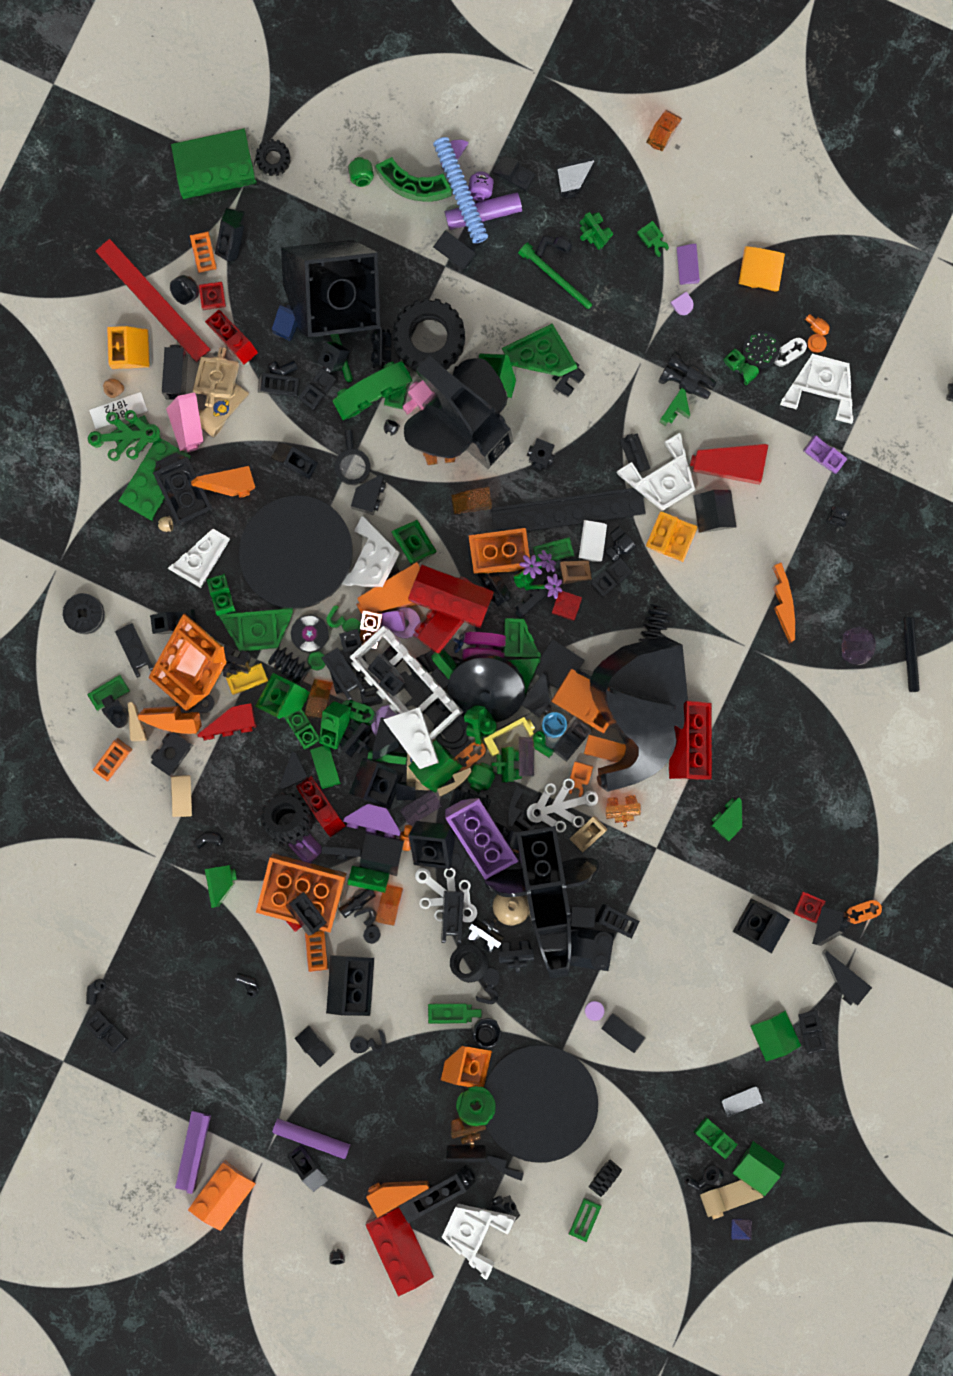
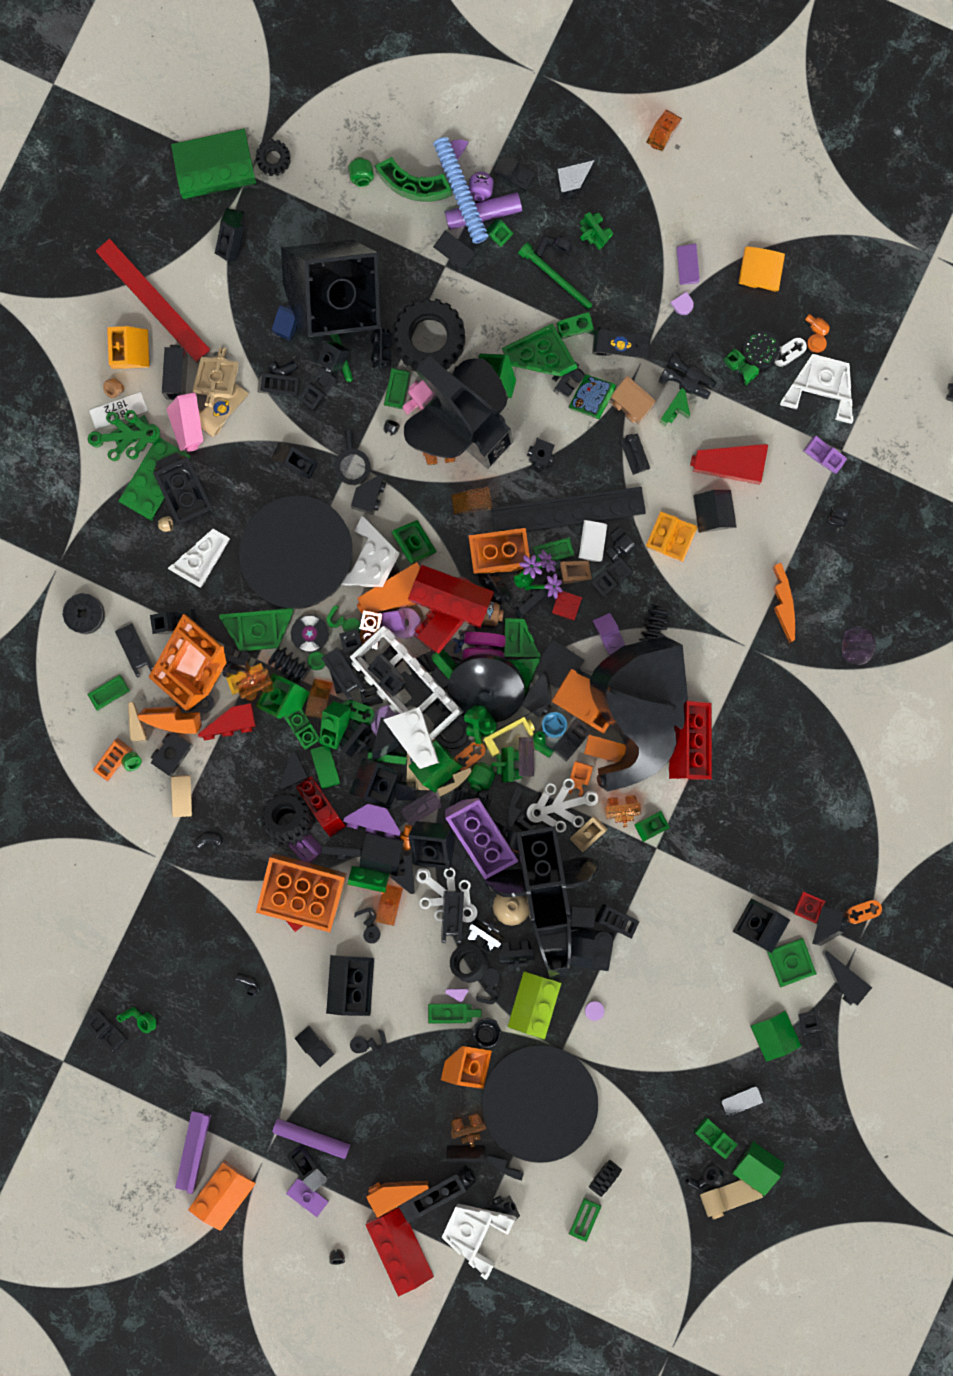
black arm [86,979,106,1005] -> none
black hips [101,695,129,728] -> none
black hair [170,275,199,305] -> none
orange slope [190,232,217,273] -> none
orange slope [191,466,255,497] -> none
red piece [199,282,226,310] -> none
red slope [205,309,258,365] -> none
green slope [205,865,237,908] -> none
green slope [206,574,235,616] -> none
black slope [286,892,327,936] -> none
orange slope [305,931,329,972] -> none
green brick [332,361,413,420] -> none
black pin [338,889,376,919] -> none
green plate [456,1086,496,1126] -> none
black slope [601,1013,646,1053] -> none
white wing [617,433,695,511] -> none
green plate [637,221,669,257] -> none
green slope [711,797,742,842] -> none
clear purple tile [731,1219,752,1240] -> none
black axle [903,617,920,693] -> none
none -> green plate [117,1007,156,1033]
none -> green tile [121,752,142,772]
none -> clear orange hips [236,668,273,701]
none -> medium lavender plate [286,1178,329,1217]
none -> black slope [390,855,415,894]
none -> lavender slope [445,988,469,1002]
none -> medium nougat head [481,602,504,627]
none -> green slope [485,219,514,247]
none -> lime slope [507,971,561,1039]
none -> green leg [556,312,594,339]
none -> tile [568,374,617,419]
none -> black door [592,327,651,359]
none -> medium lavender slope [593,613,625,655]
none -> medium nougat slope [610,376,656,425]
none -> green slope [634,811,670,842]
none -> green tile [766,938,817,988]

